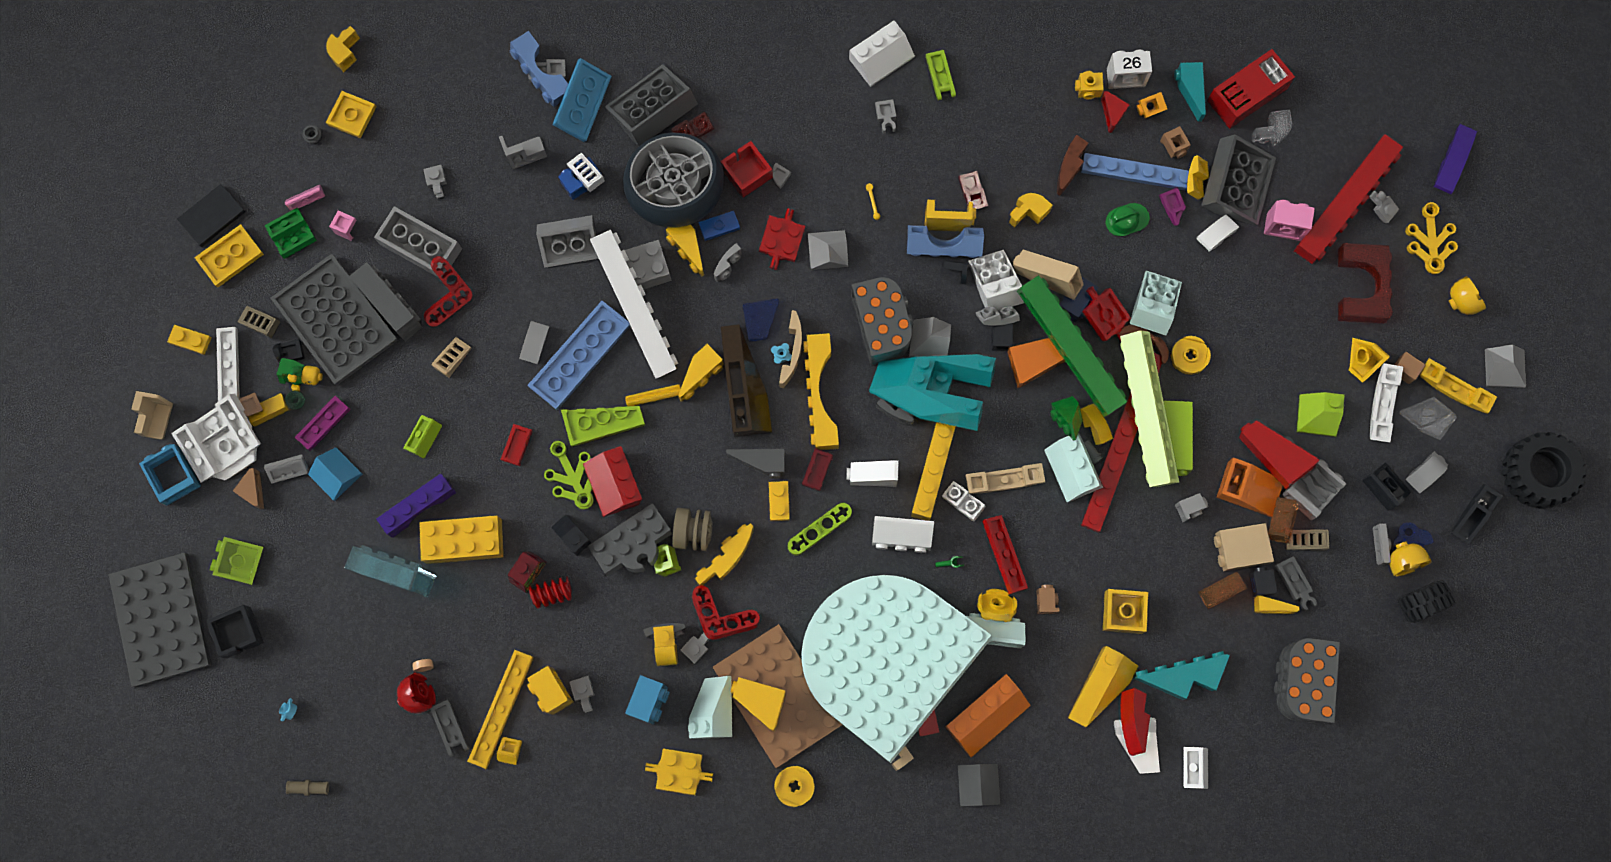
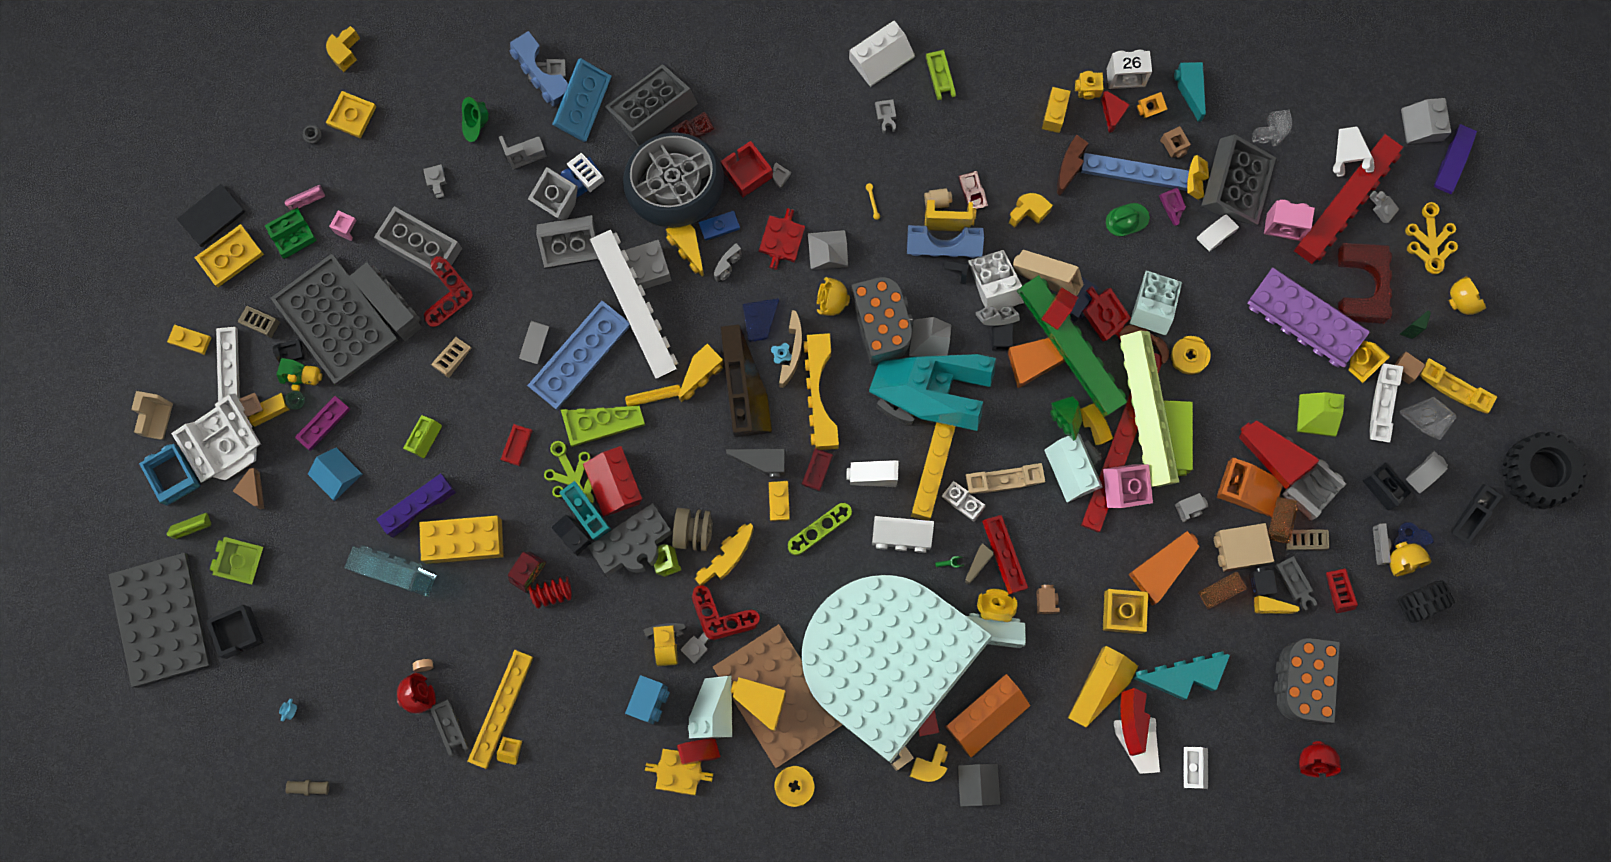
light grey plate [264,454,309,484] -> none
yellow brick [527,666,573,715] -> none
light grey plate [570,676,595,713] -> none
red piece [1207,49,1295,129] -> none
light grey slope [1485,345,1526,388] -> none
none -> lime slope [167,513,211,539]
none -> green piece [462,97,488,142]
none -> light grey slope [528,167,578,220]
none -> teal slope [559,481,612,541]
none -> red slope [677,738,720,765]
none -> yellow cylinder [817,277,850,316]
none -> yellow brick [909,743,948,782]
none -> tan brick [924,188,952,209]
none -> dark tan slope [965,544,994,585]
none -> red slope [1041,287,1078,330]
none -> yellow brick [1042,87,1071,133]
none -> bright pink brick [1103,464,1153,508]
none -> orange slope [1128,531,1200,606]
none -> medium lavender bracket [1247,267,1370,368]
none -> red cylinder [1299,741,1341,777]
none -> red slope [1326,569,1358,613]
none -> white flag [1333,127,1374,177]
none -> dark green slope [1400,311,1431,339]
none -> light grey slope [1401,98,1451,144]

